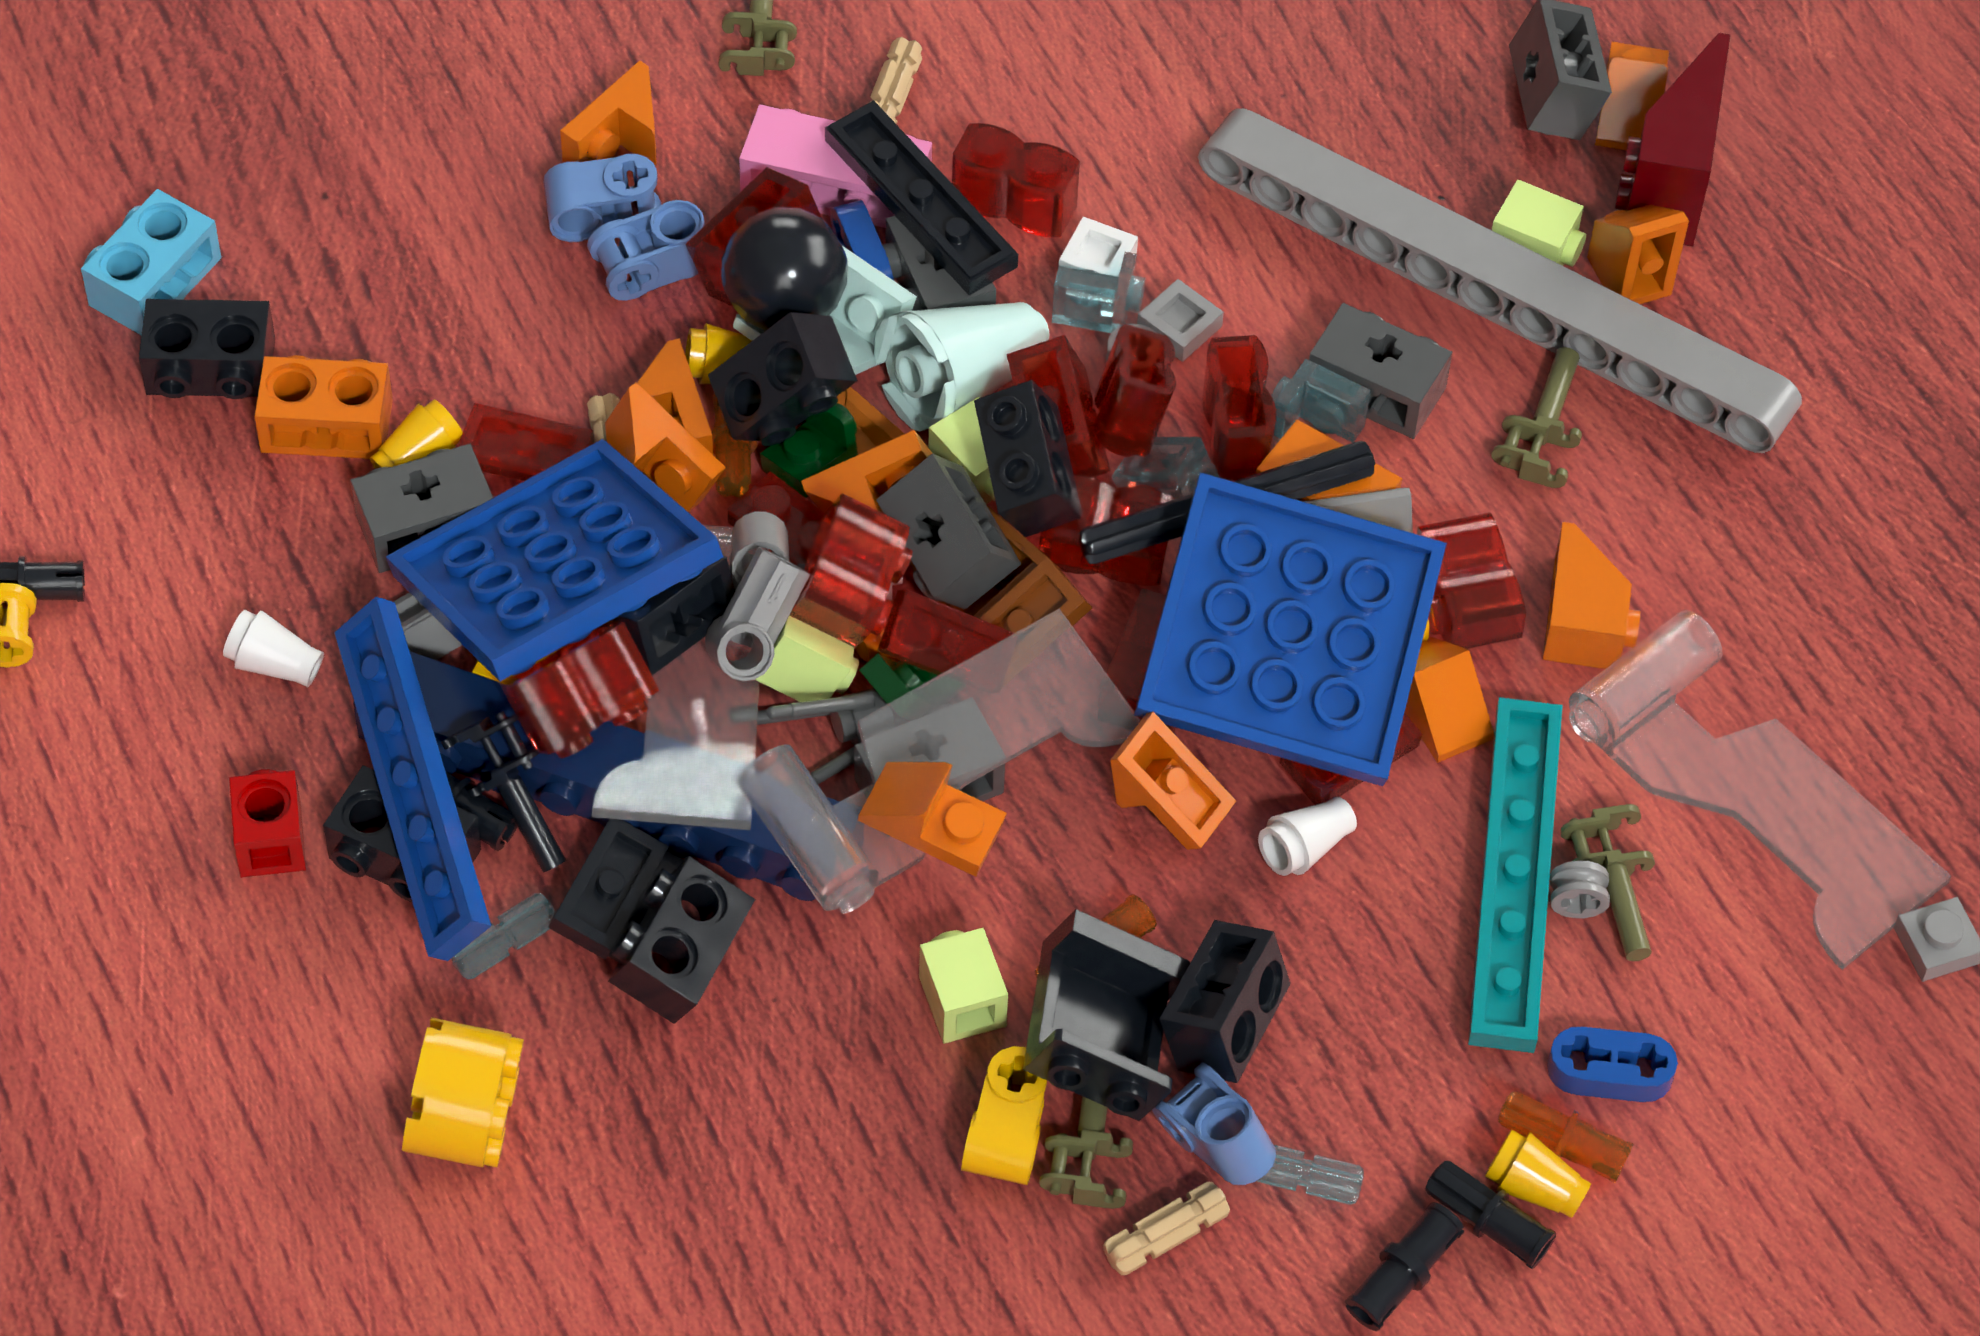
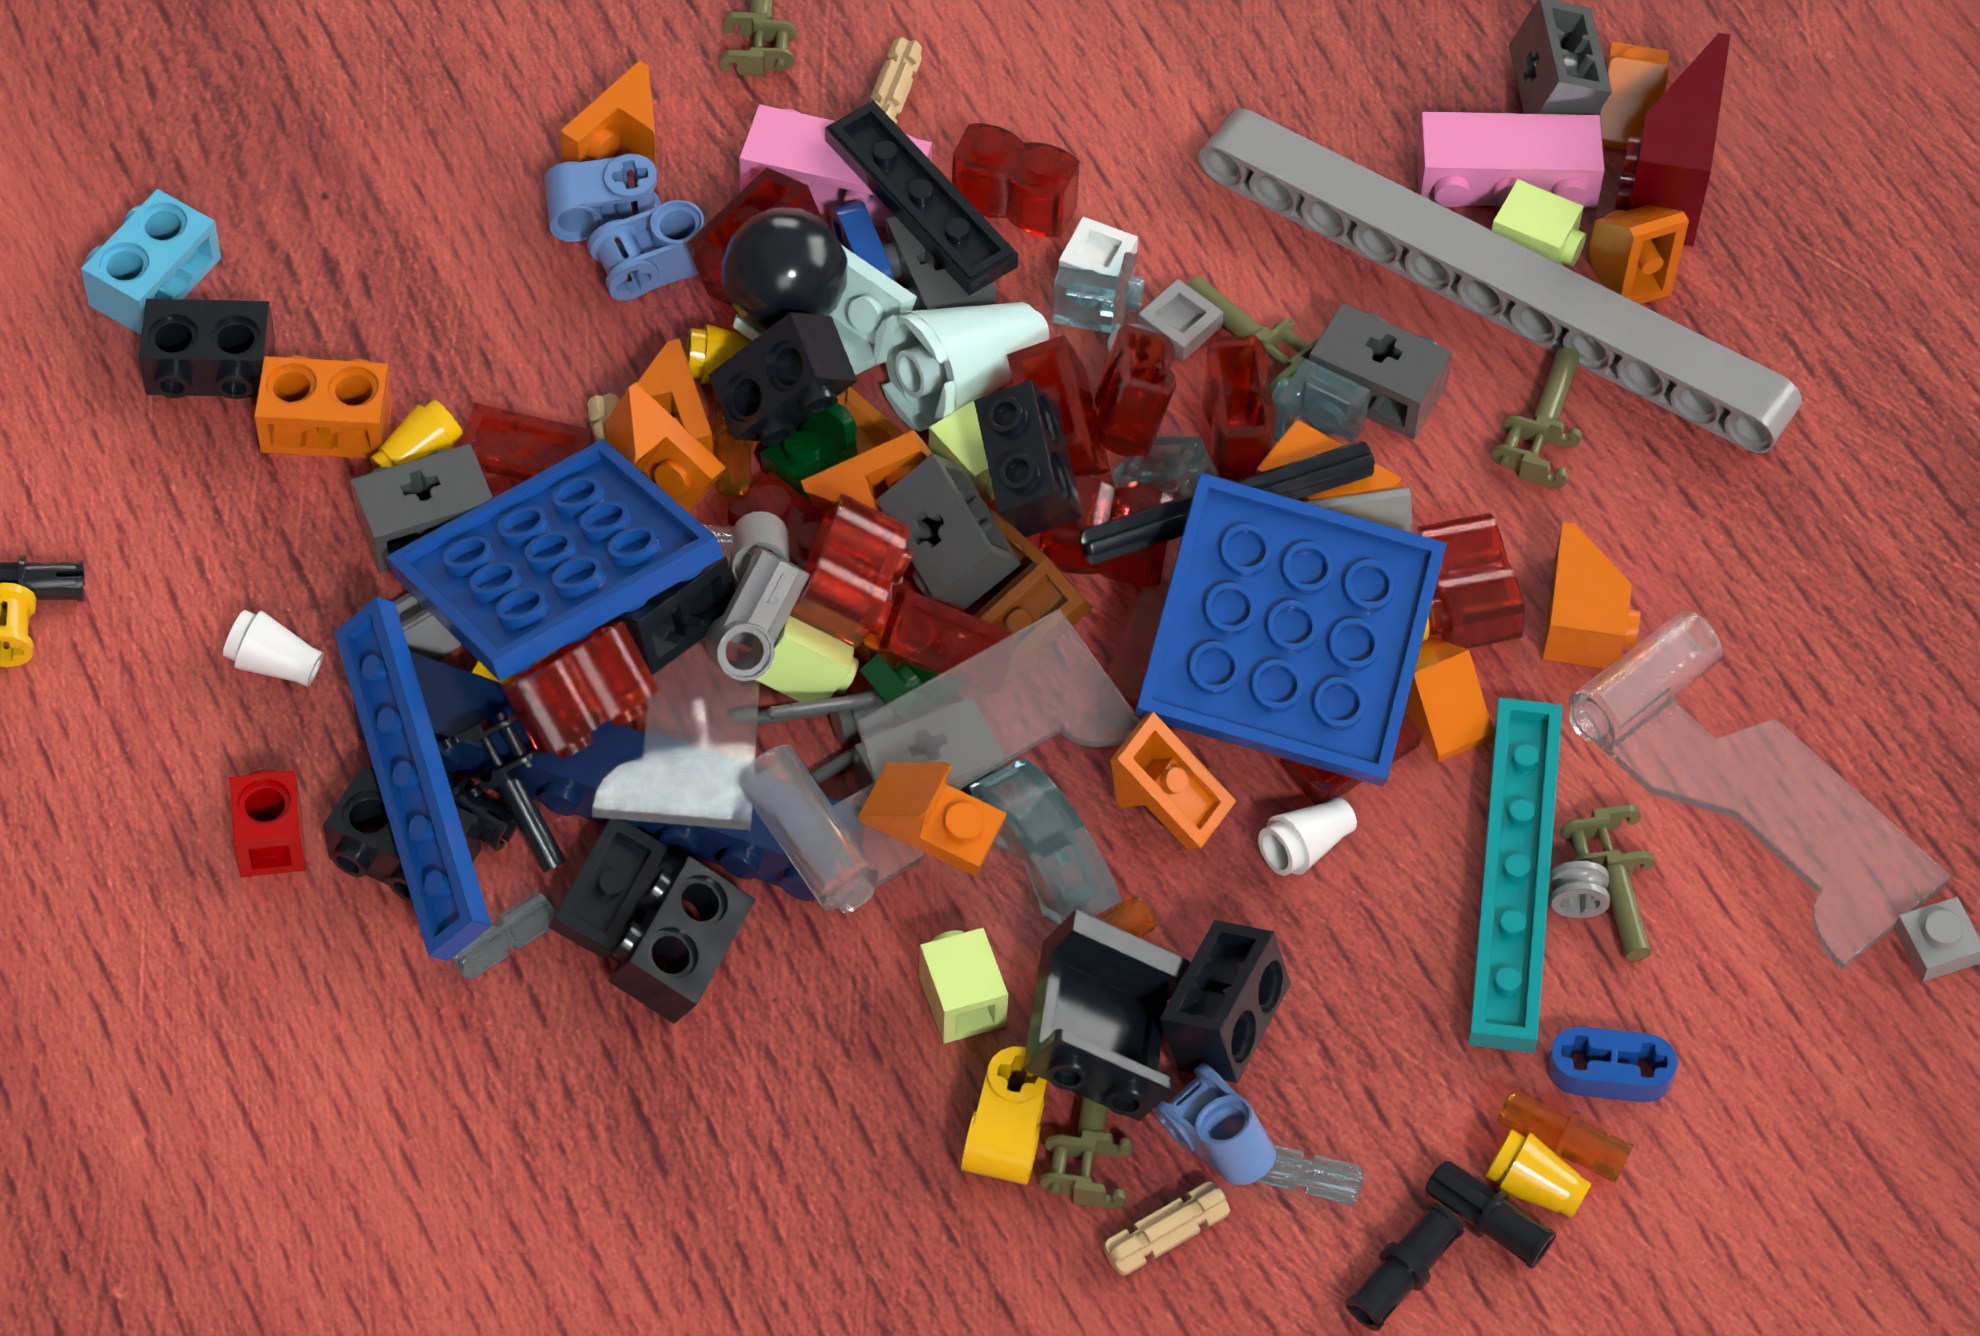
yellow brick [402,1017,524,1168] -> none
none -> clear light blue brick [969,758,1122,926]
none -> olive piece [1187,276,1318,400]
none -> bright pink brick [1416,112,1604,208]

